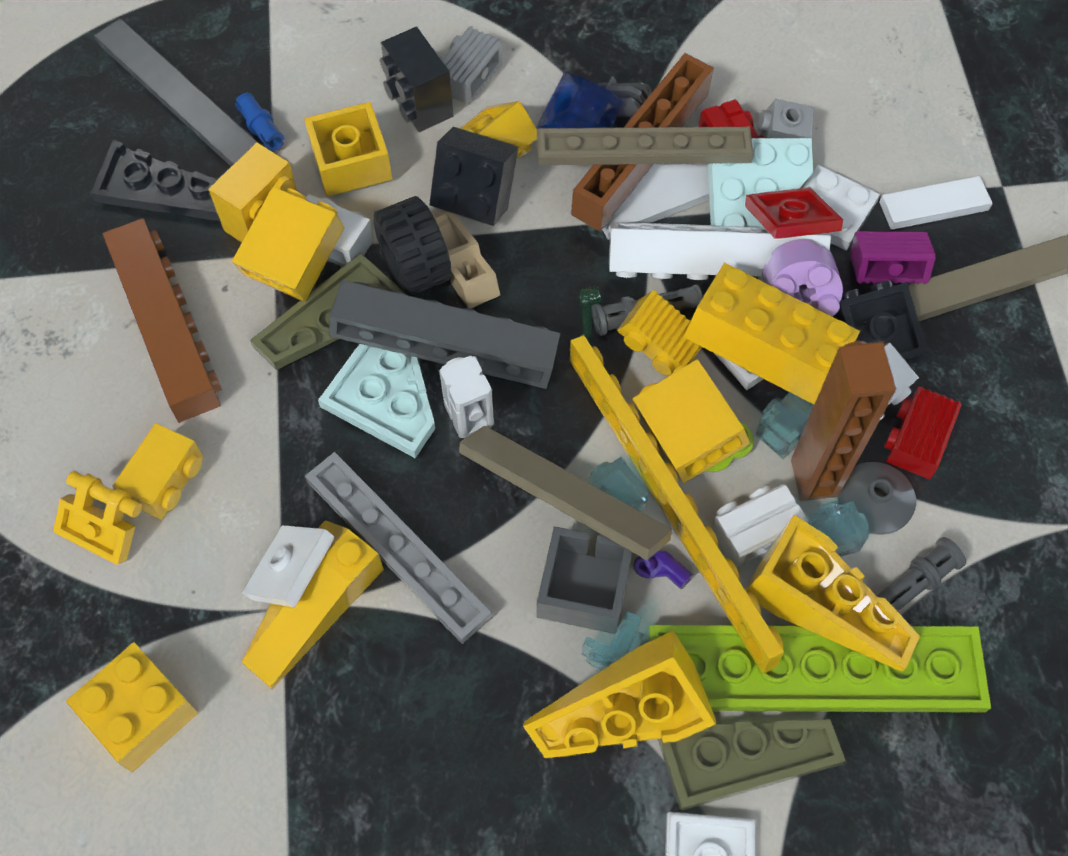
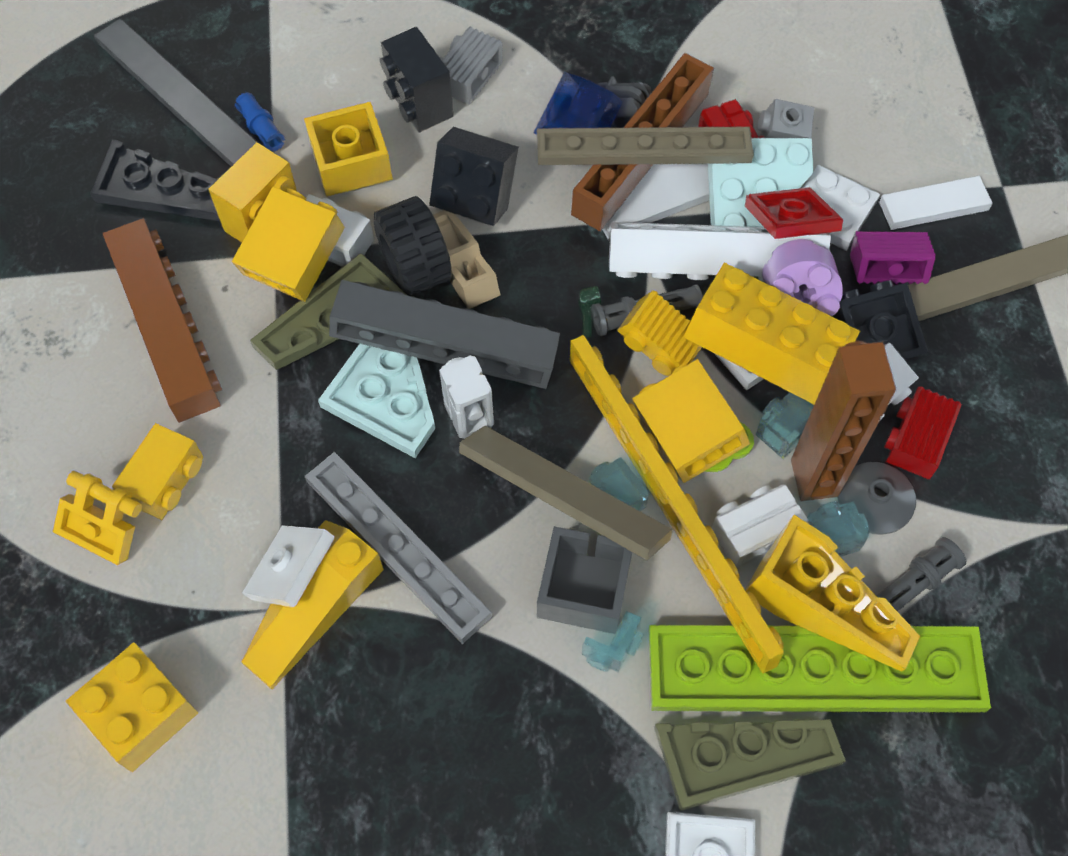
yellow slope [460,101,537,158] -> none
yellow wedge [523,631,716,759] -> none
dark purple arm [633,551,694,589] -> none

